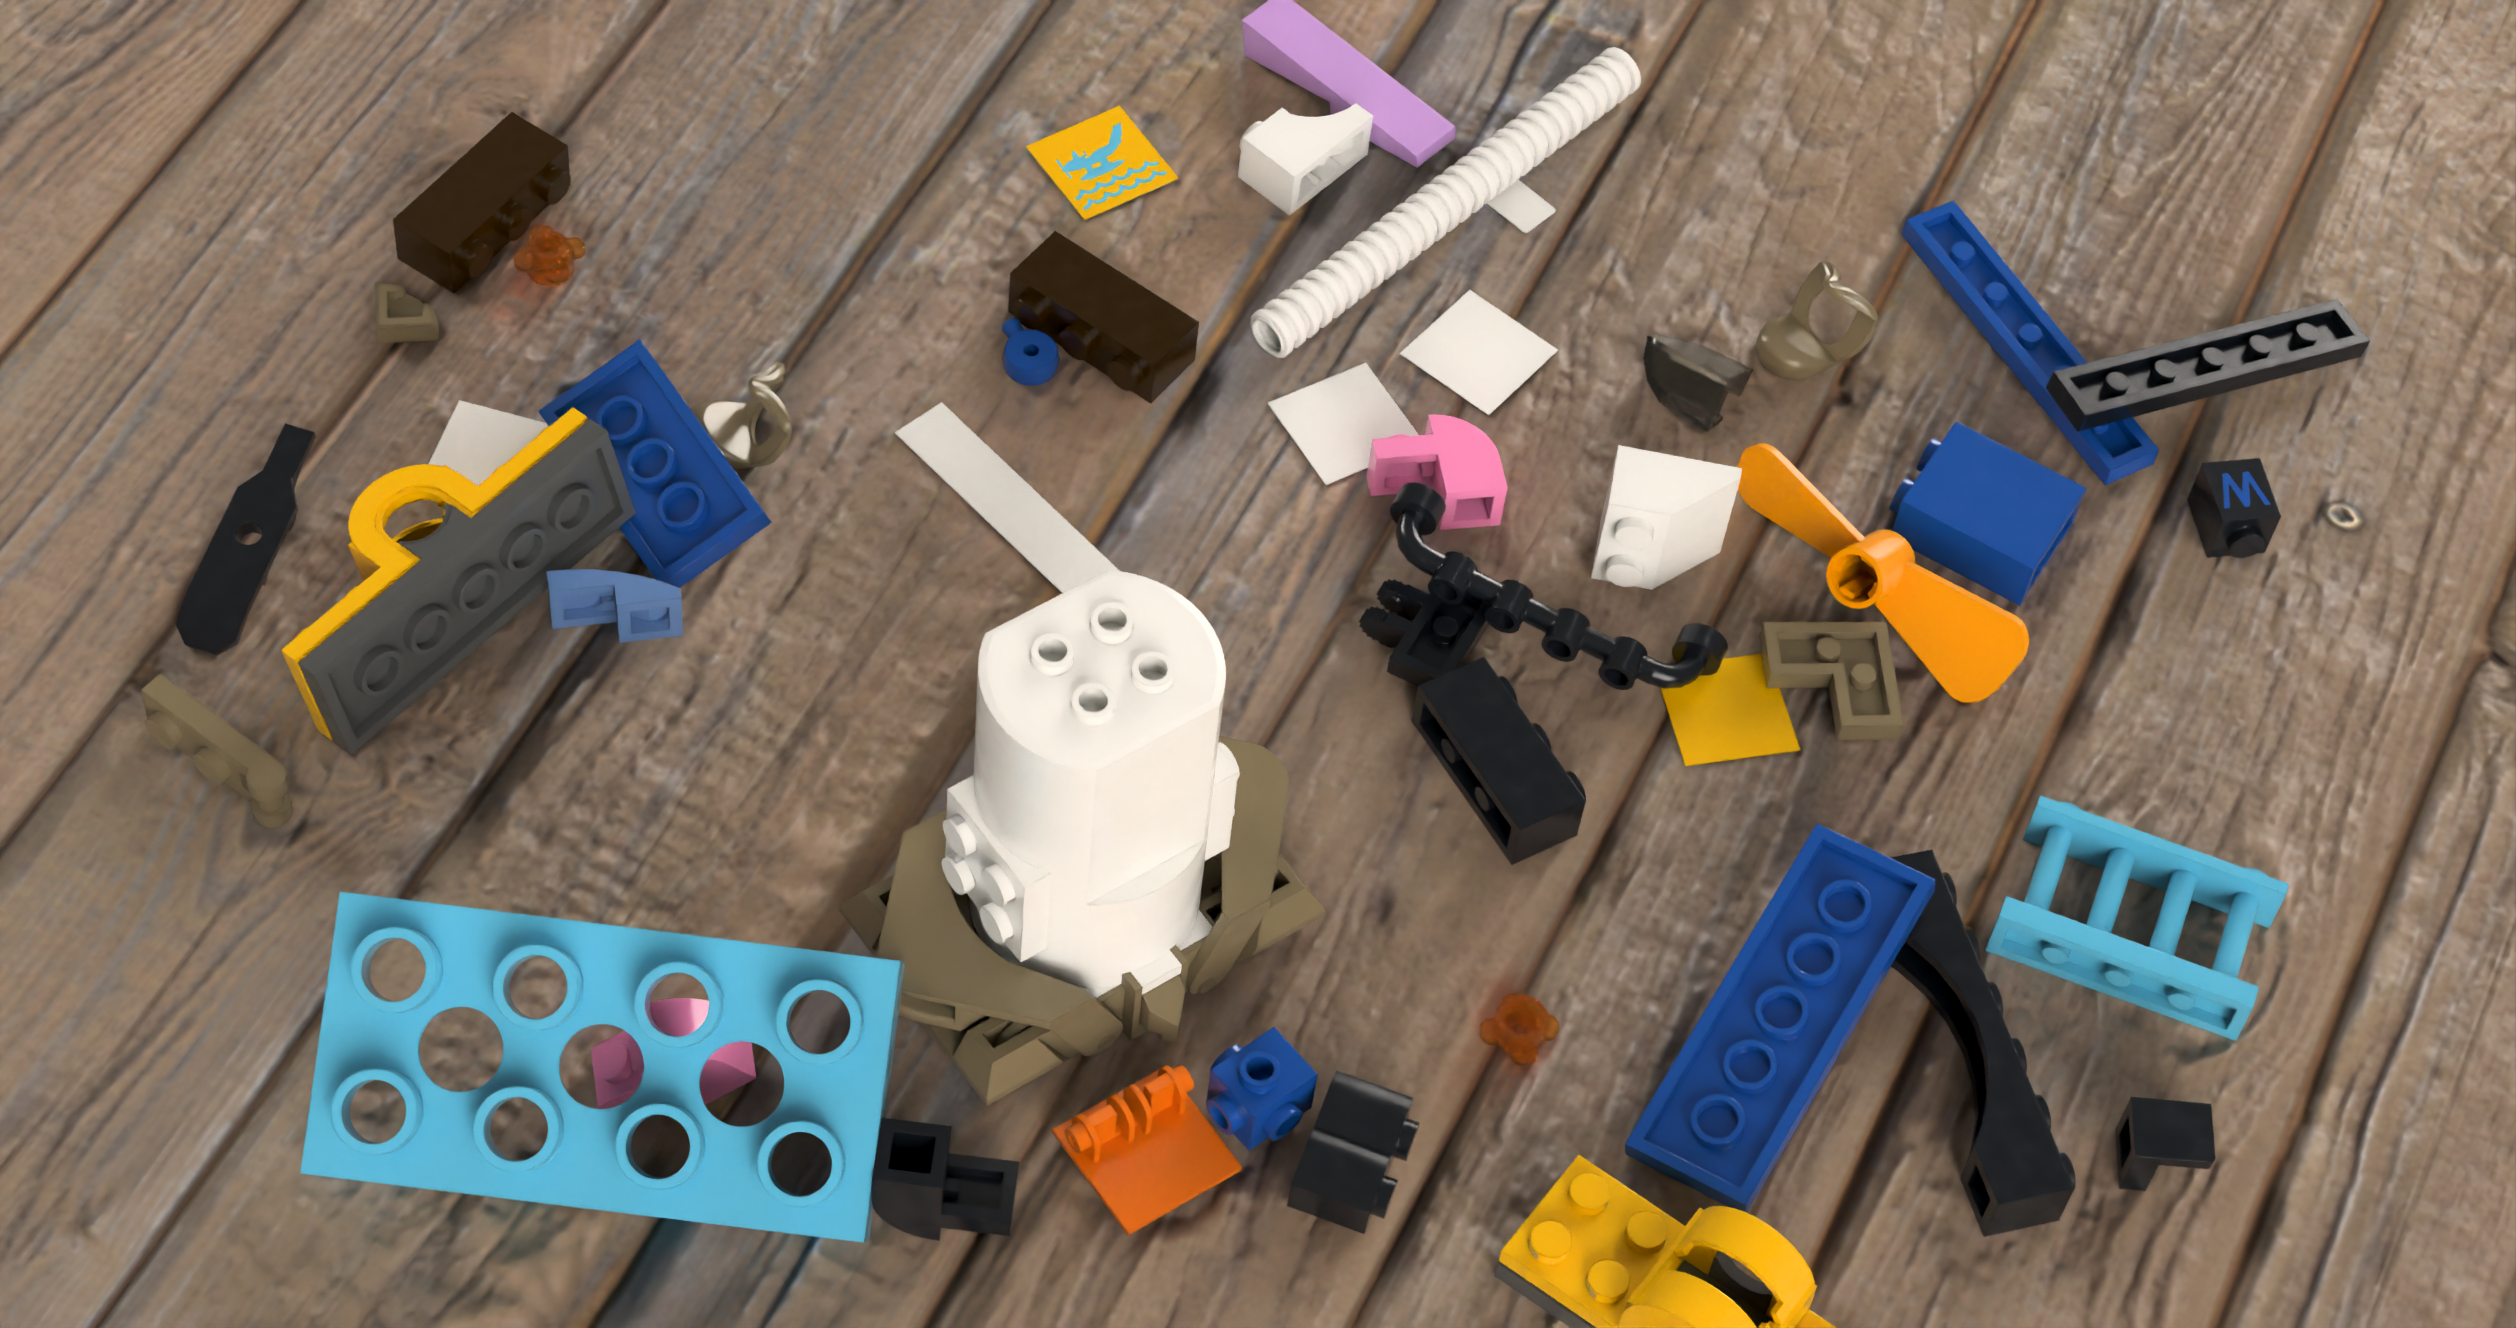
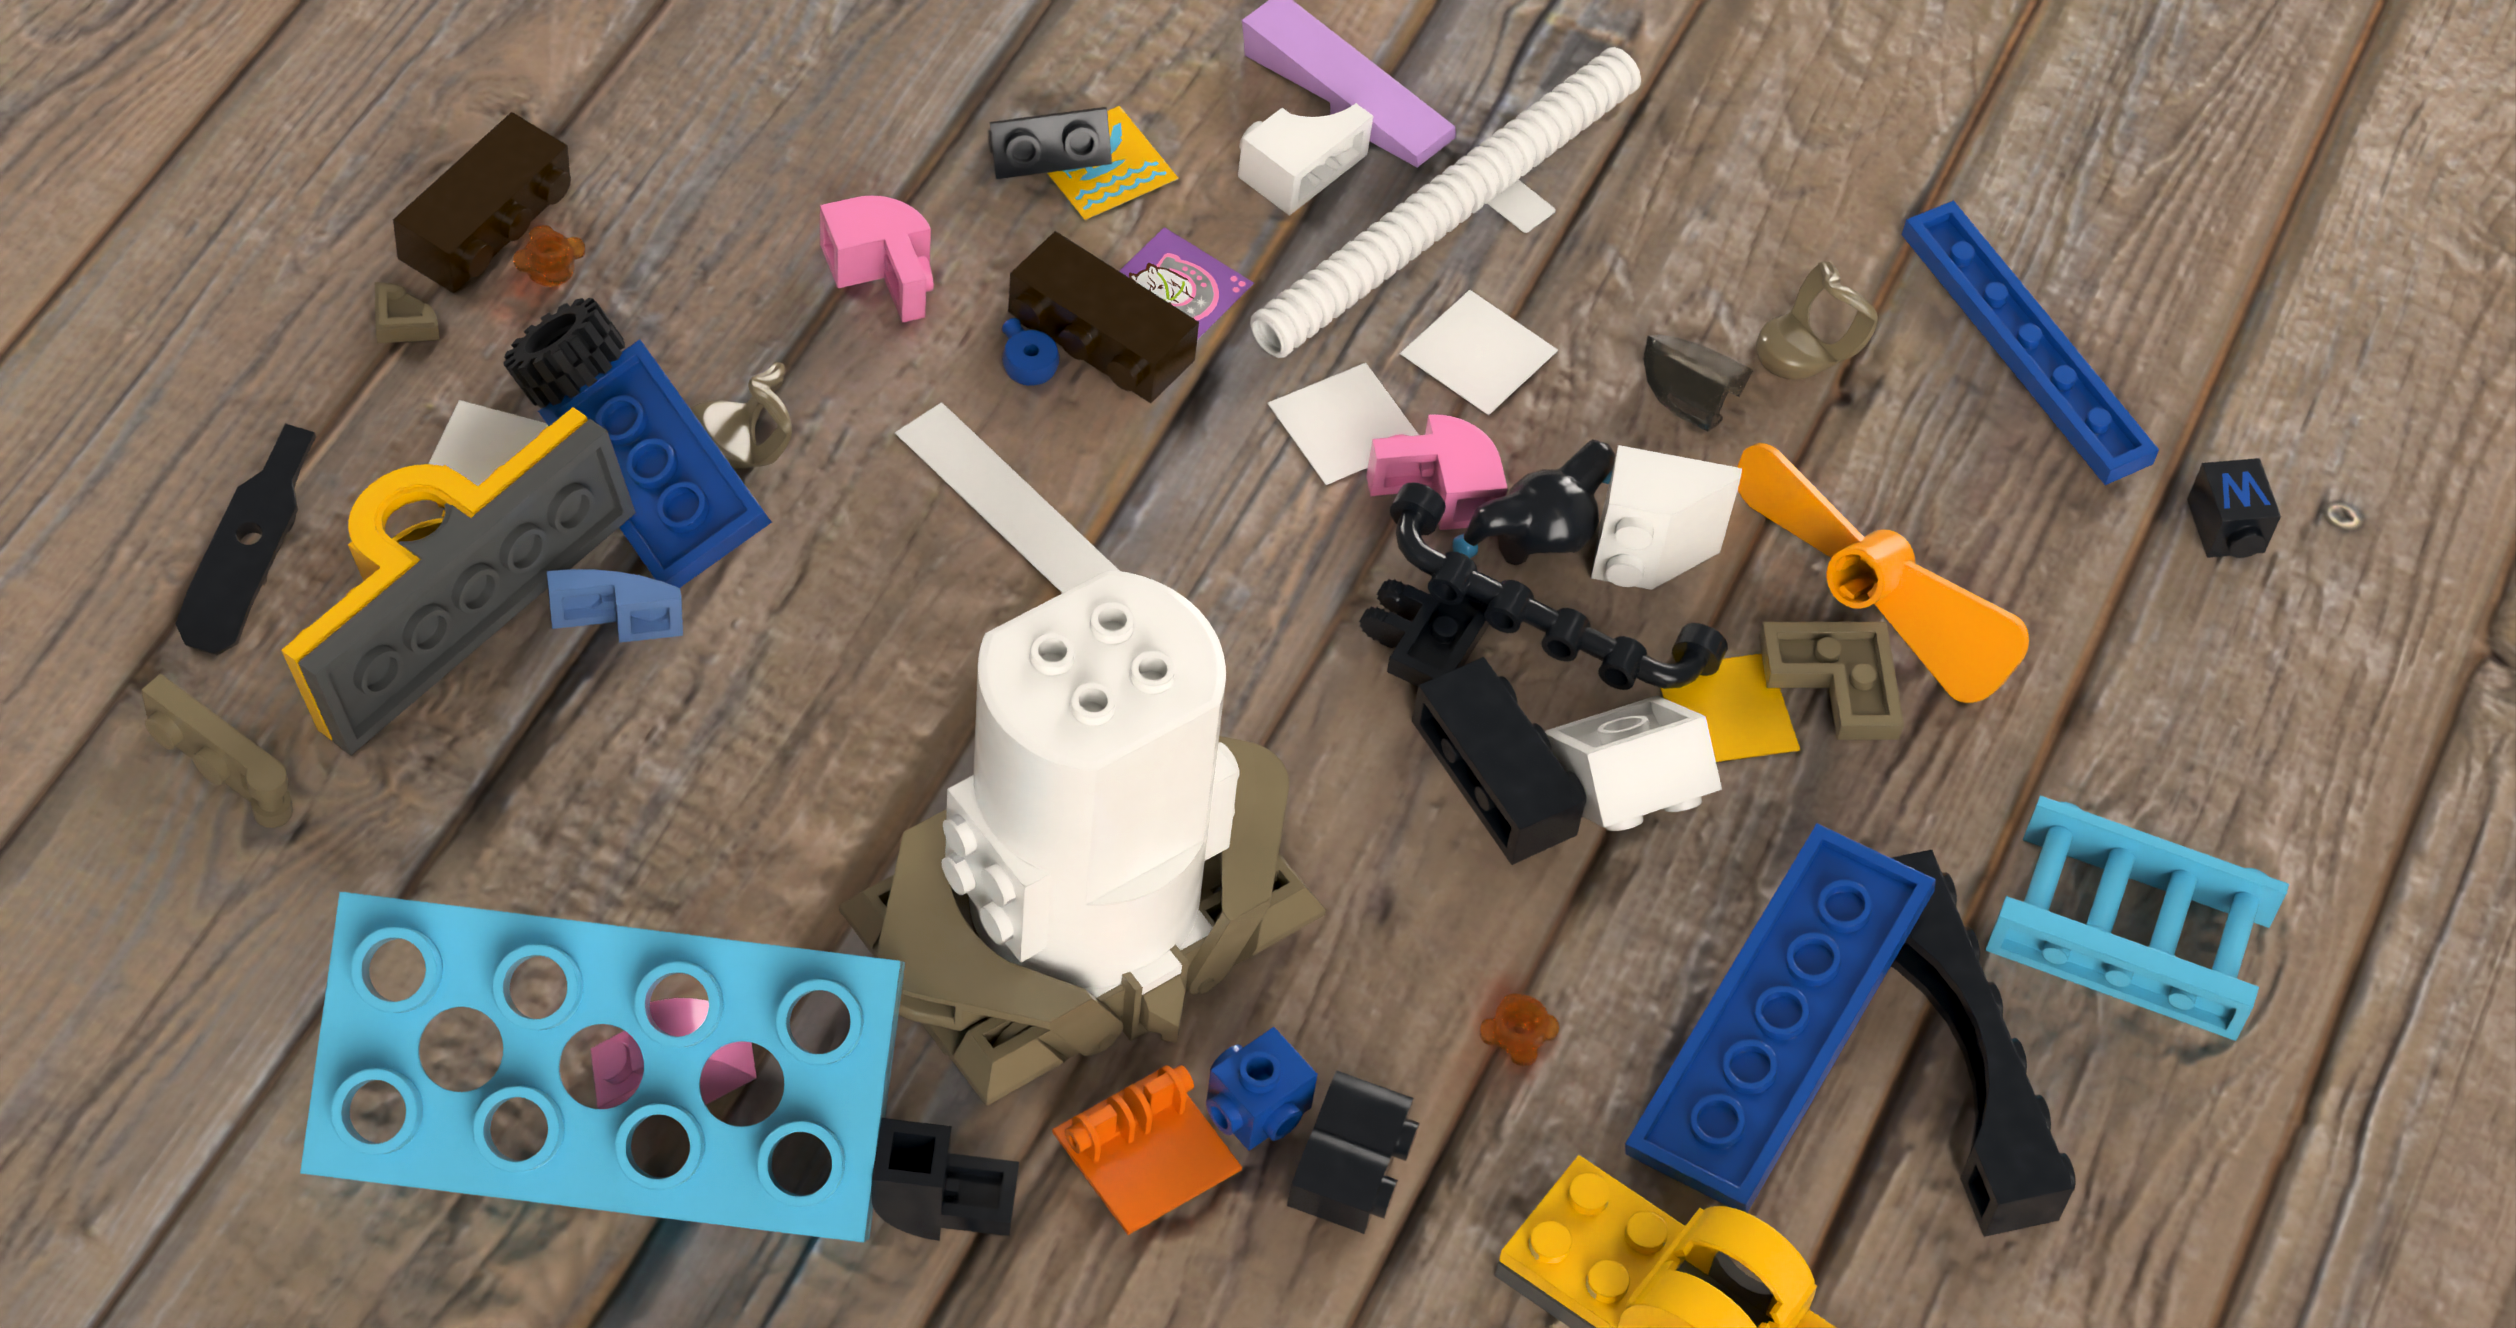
blue brick [1889,421,2087,606] -> none
black plate [2046,299,2370,432] -> none
black panel [2115,1097,2215,1191] -> none
none -> black tyre [503,298,625,407]
none -> bright pink brick [820,196,934,323]
none -> black hinge [988,107,1112,179]
none -> sticker [1120,227,1254,340]
none -> black piece [1452,439,1616,565]
none -> white slope [1545,696,1722,831]

